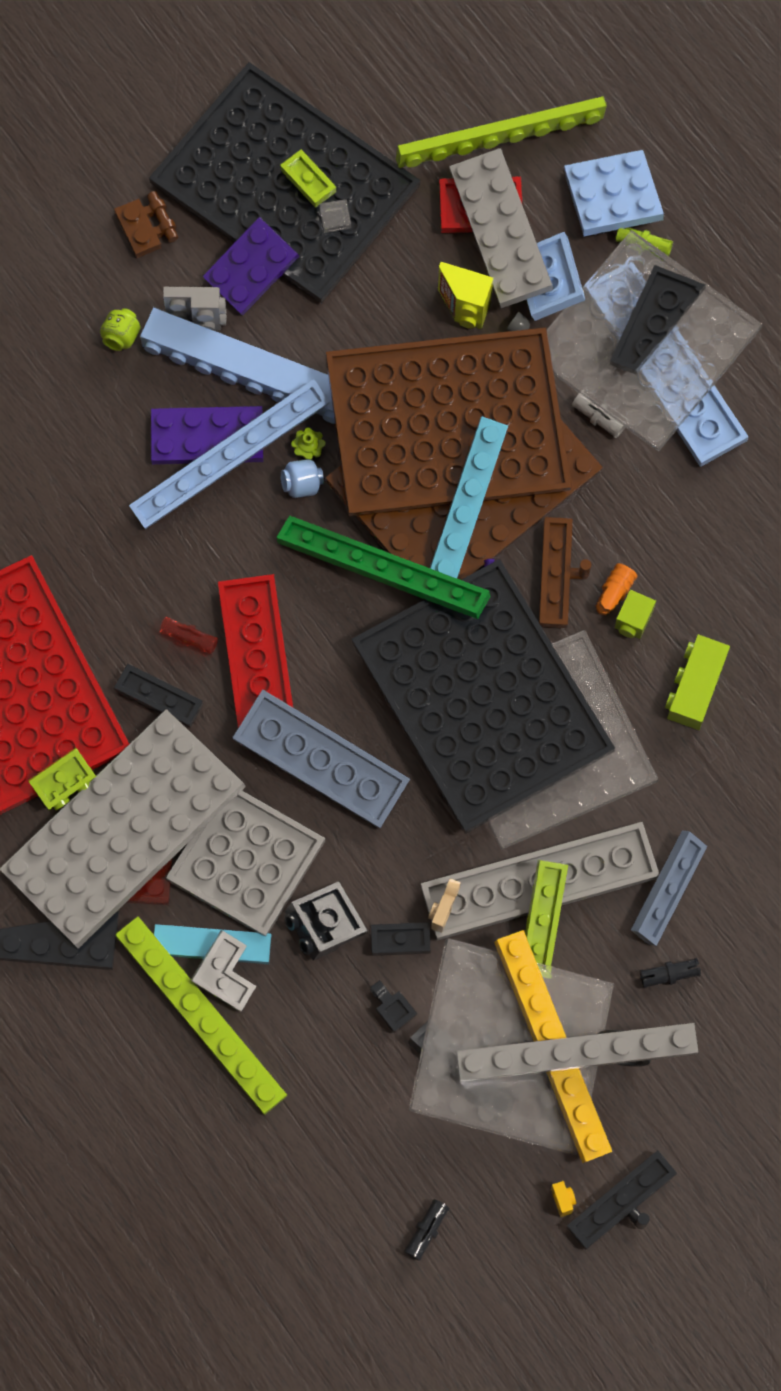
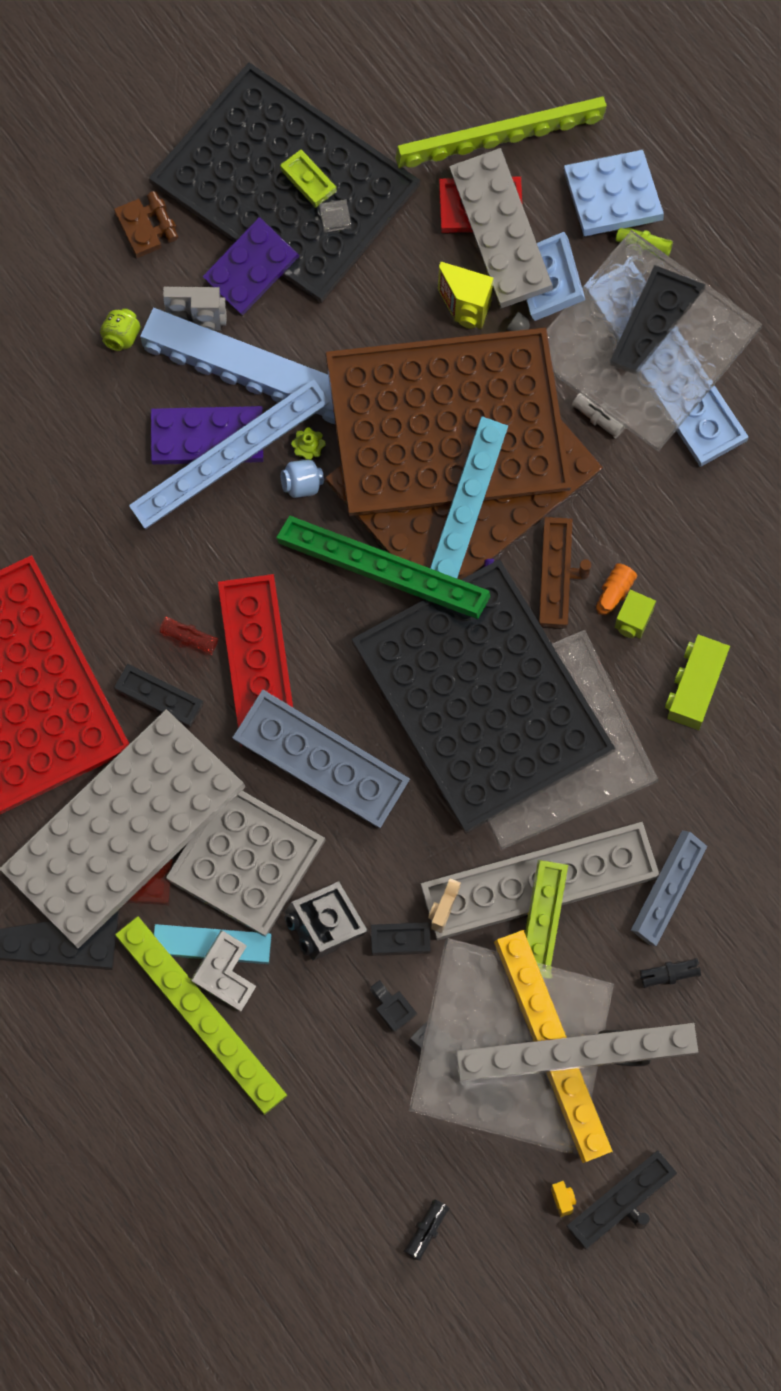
lime bracket [28,748,96,810] -> none

